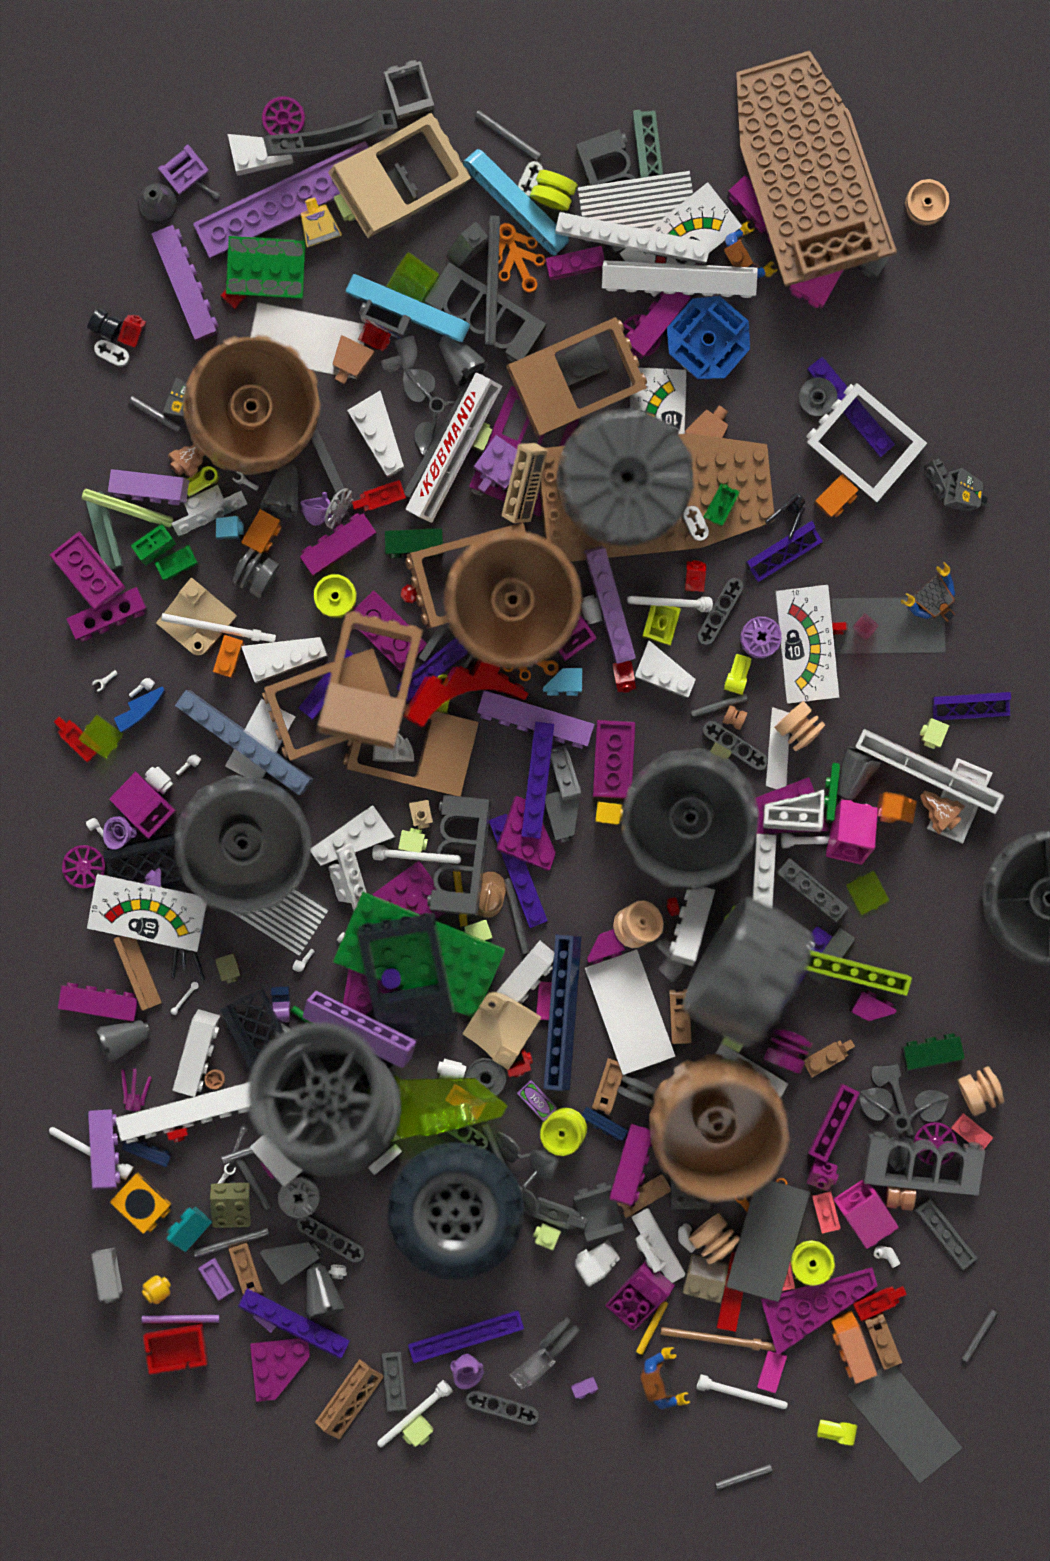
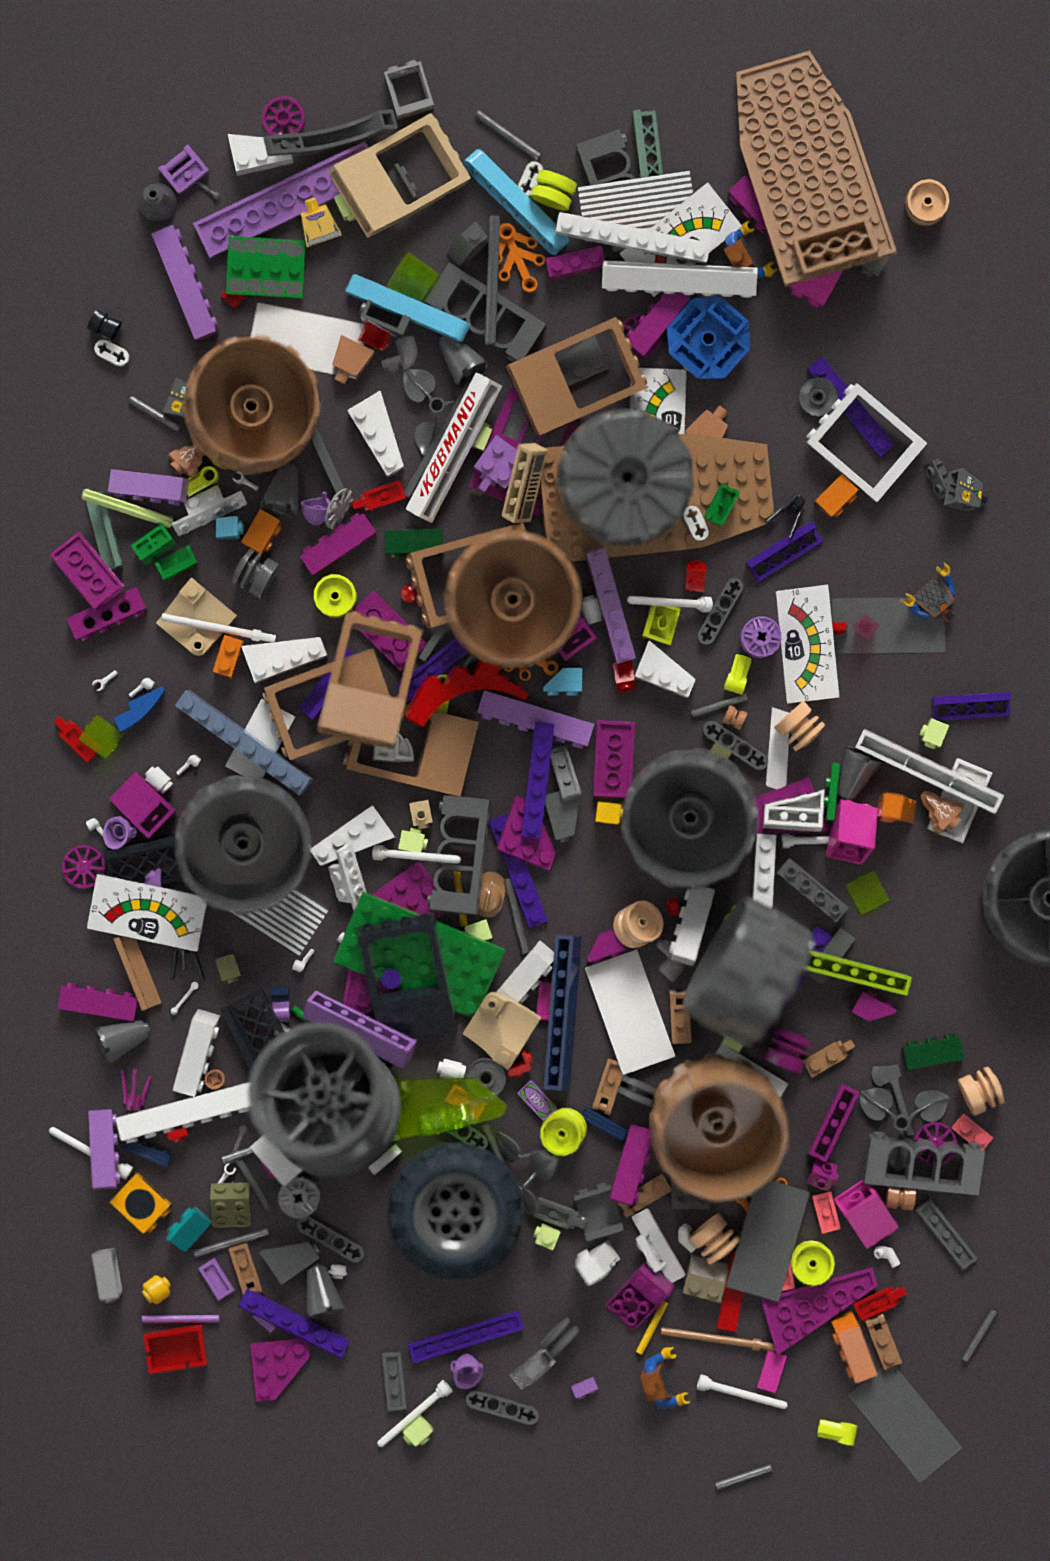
red bracket [117,315,146,347] -> none
medium nougat fence [315,1359,384,1439] -> none

